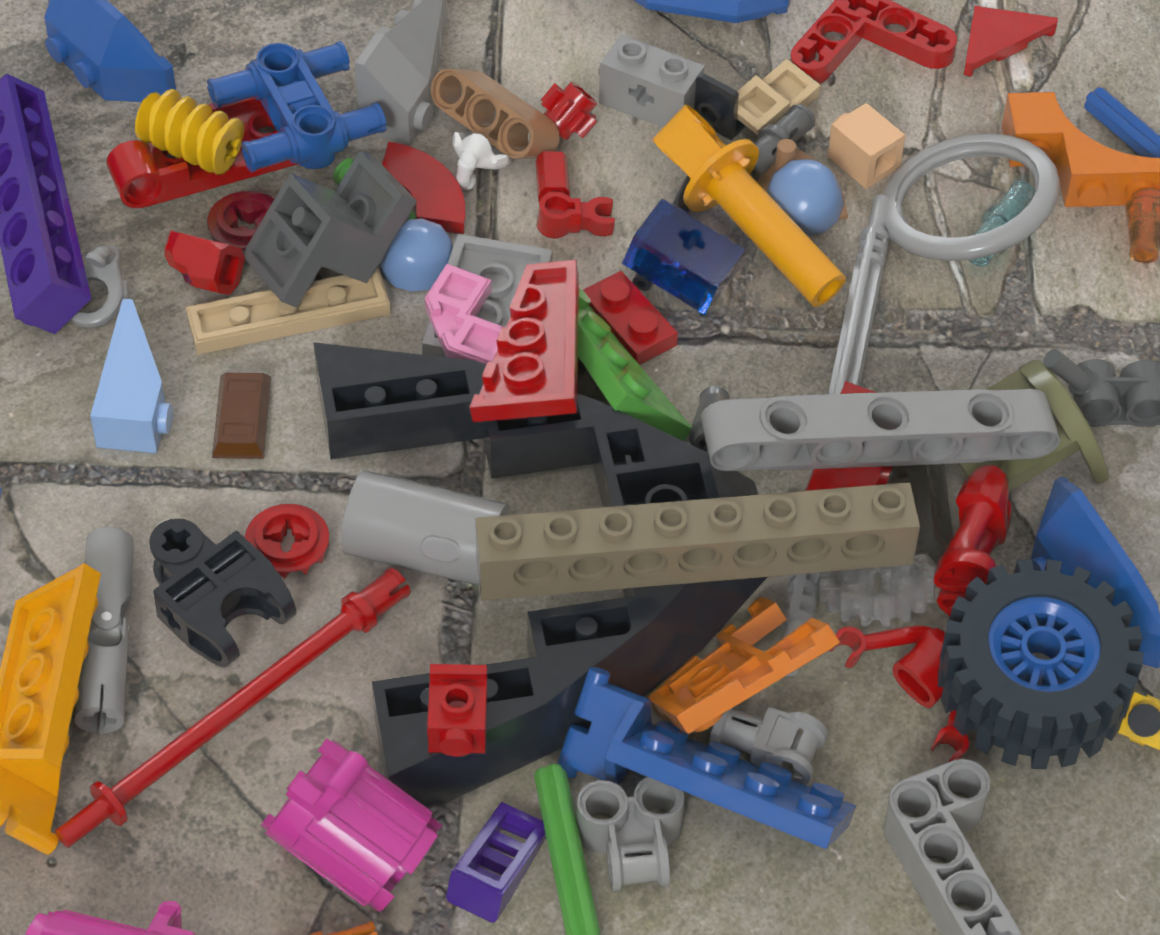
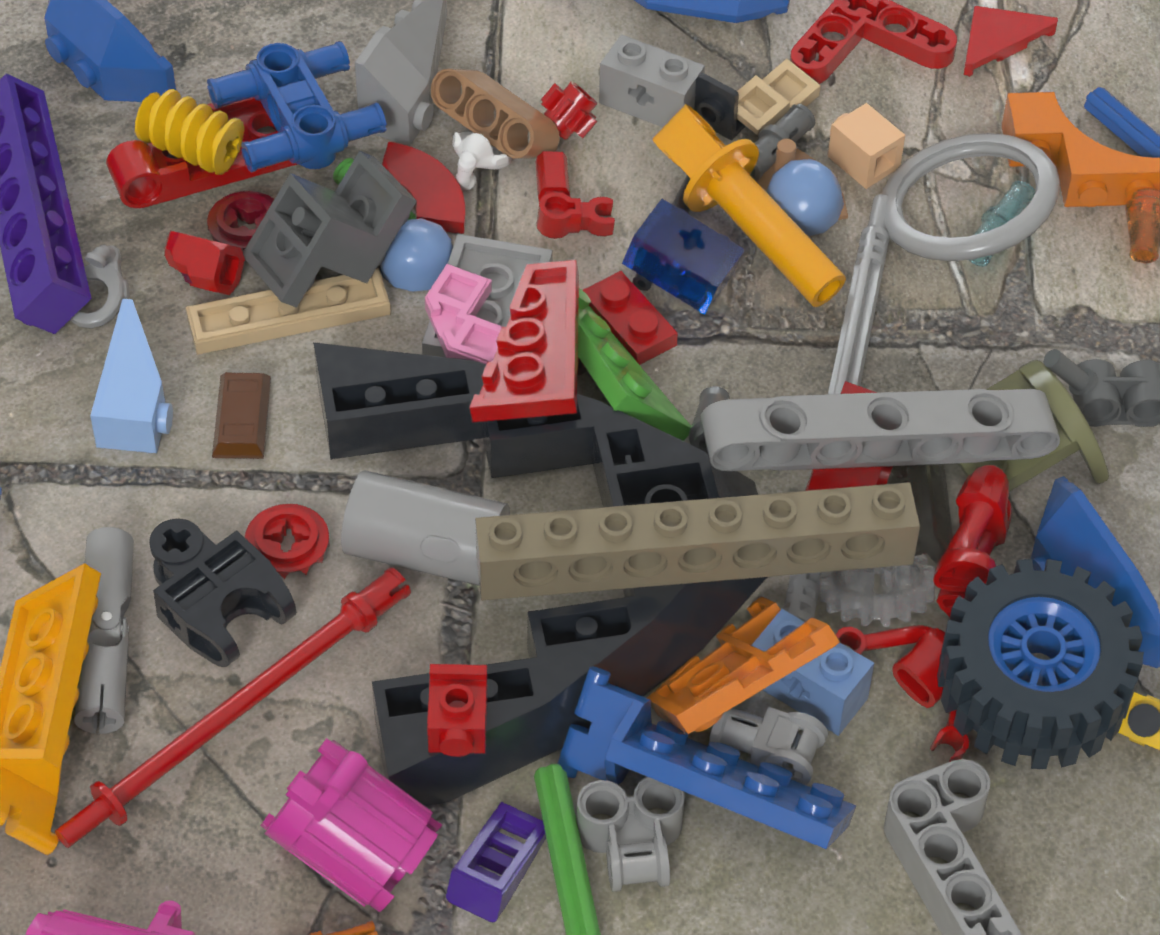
none -> medium blue brick [752,609,874,736]

